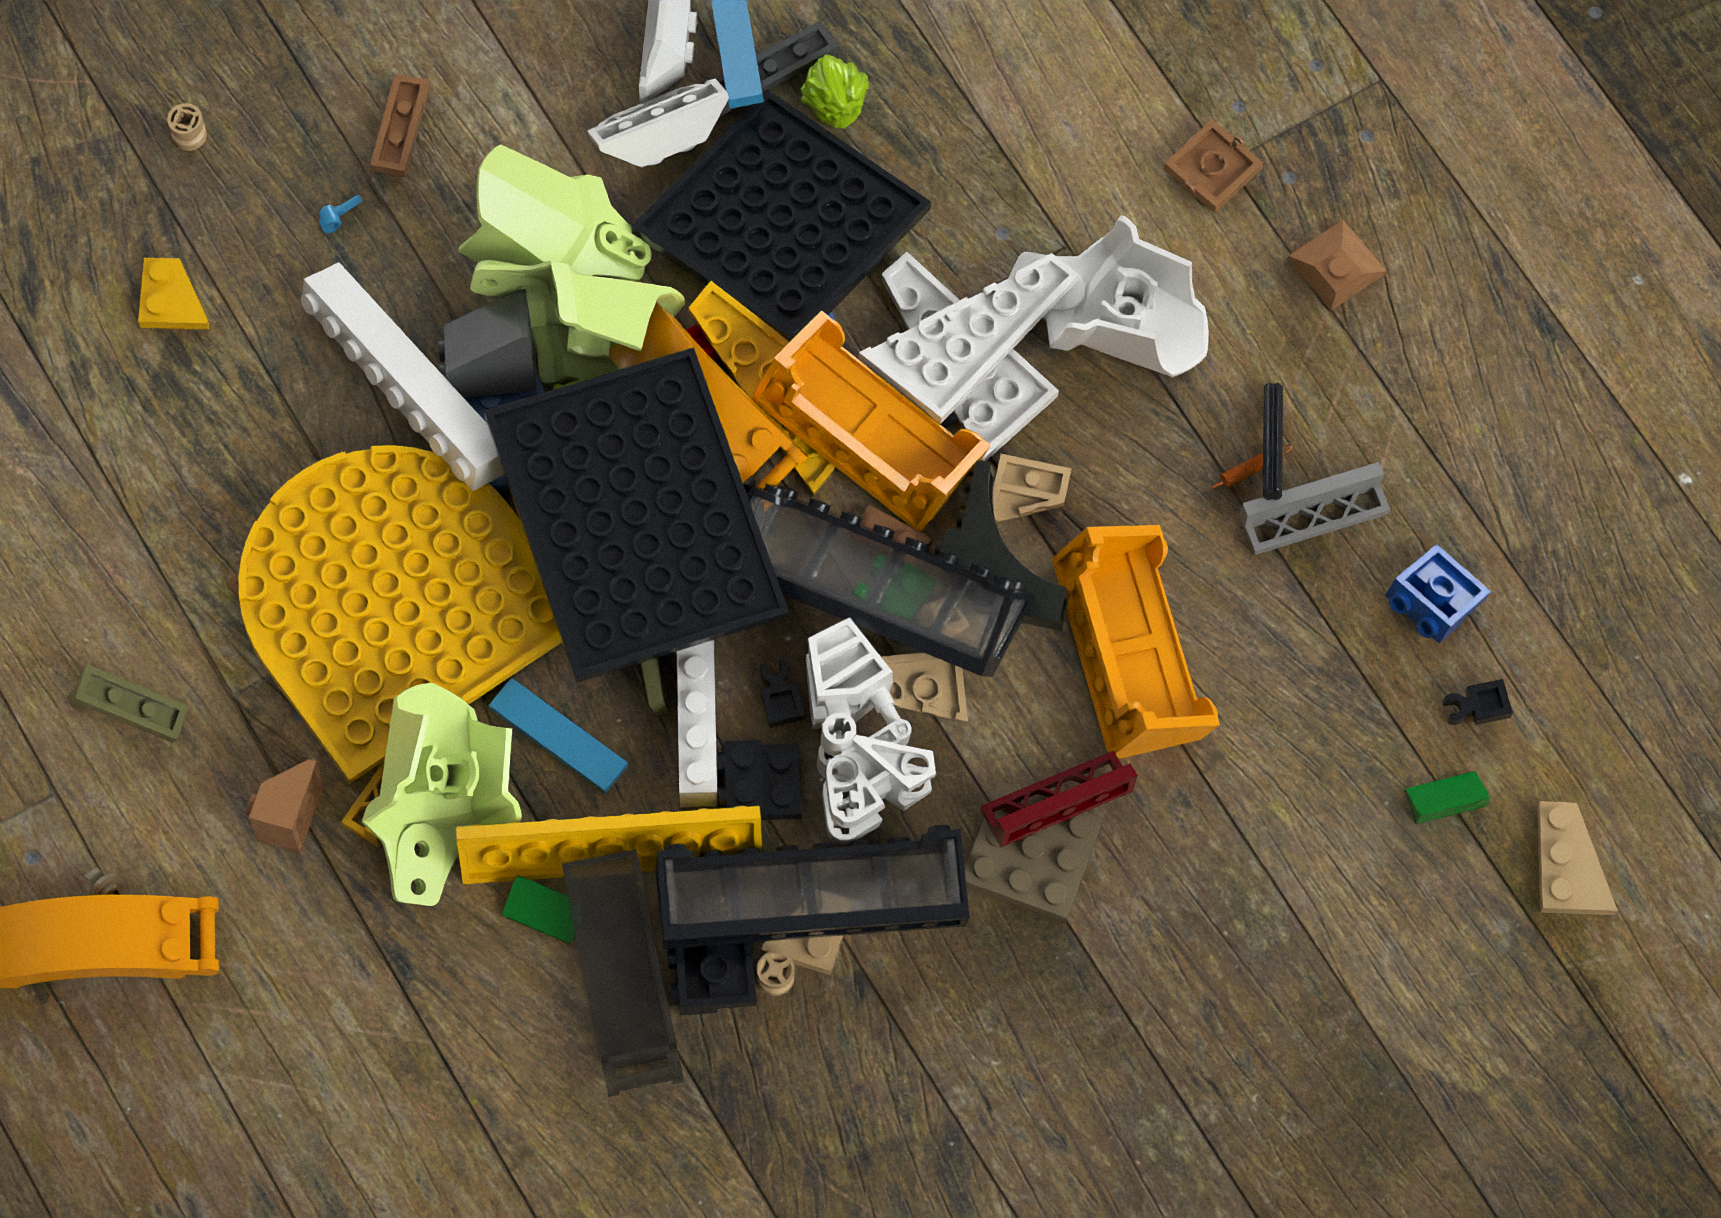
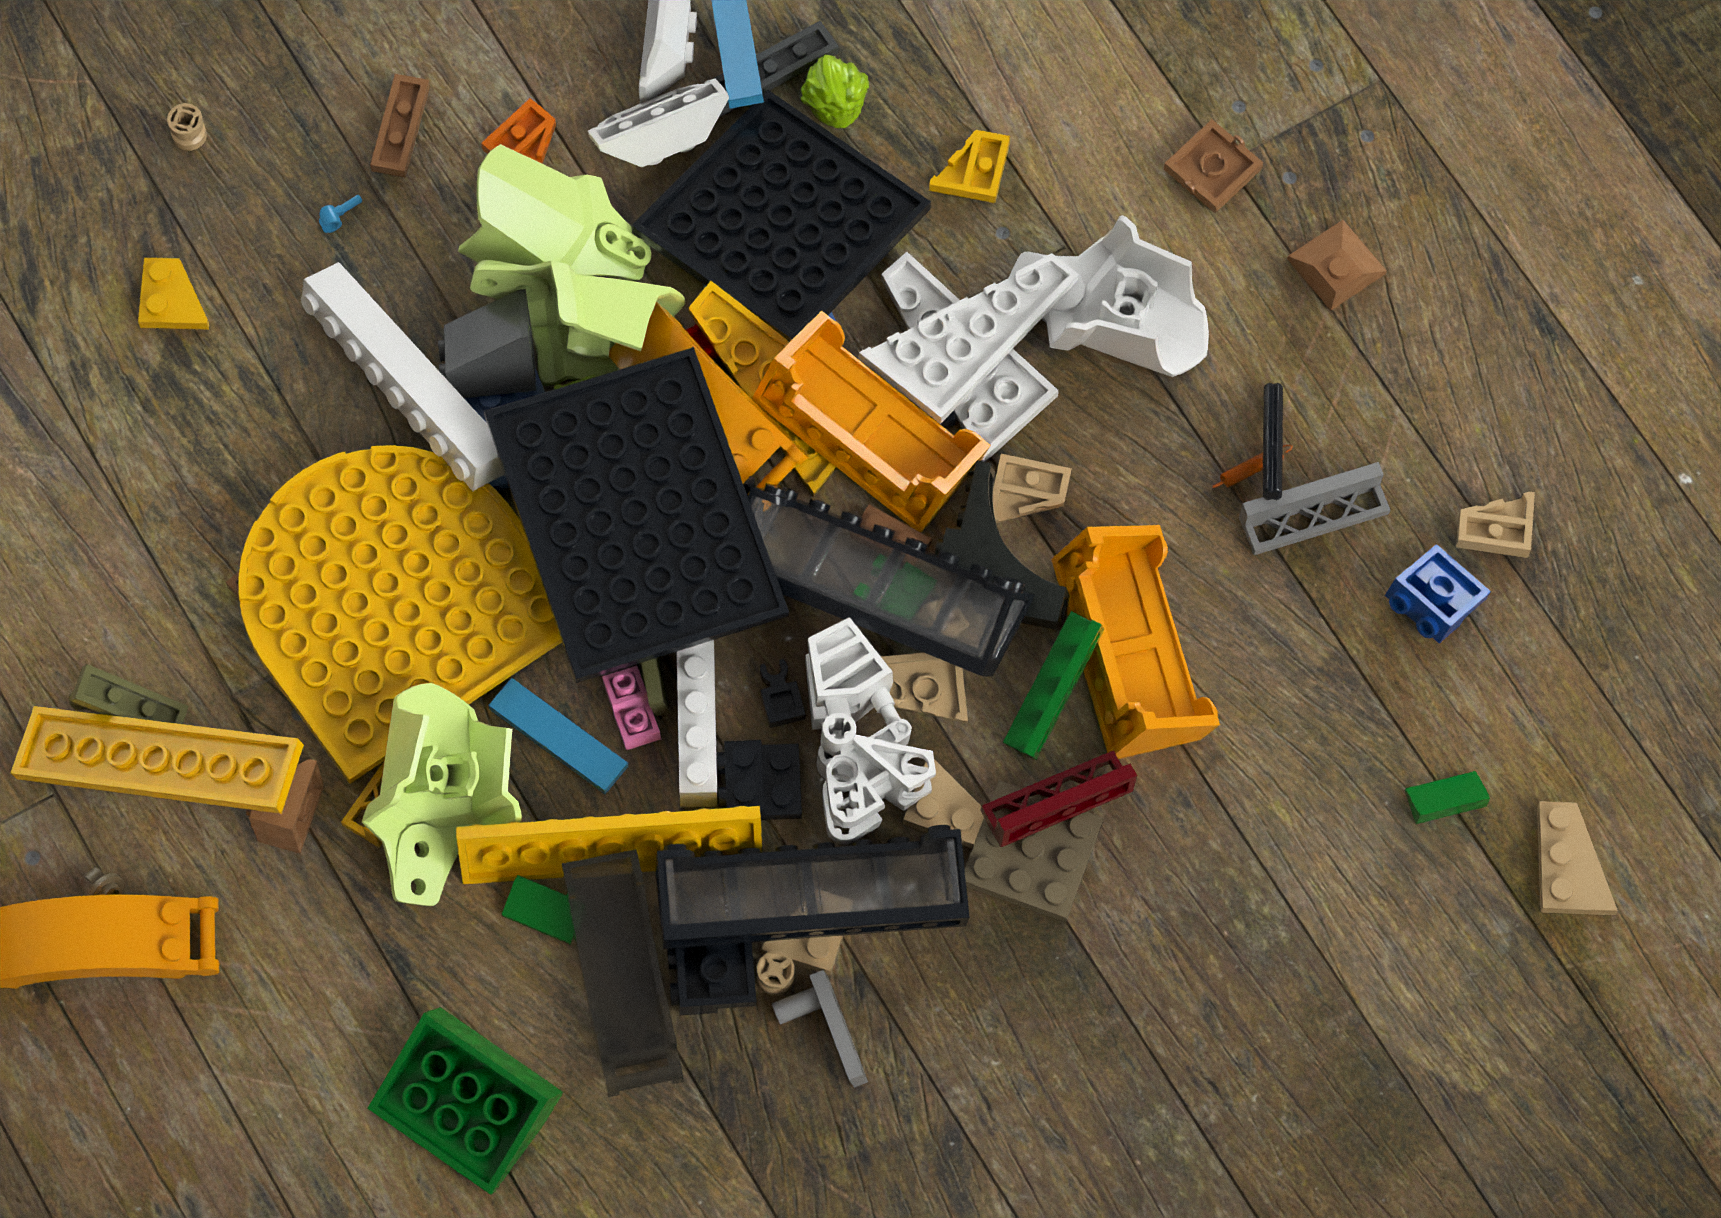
black plate [1442,679,1513,725] -> none
none -> yellow plate [11,706,304,814]
none -> green slope [367,1007,563,1195]
none -> orange wing [481,98,556,164]
none -> bright pink slope [602,666,661,750]
none -> light grey piece [772,970,868,1088]
none -> tan wing [903,759,984,849]
none -> yellow wing [929,130,1010,203]
none -> green fence [1003,611,1105,760]
none -> tan wing [1456,492,1535,558]

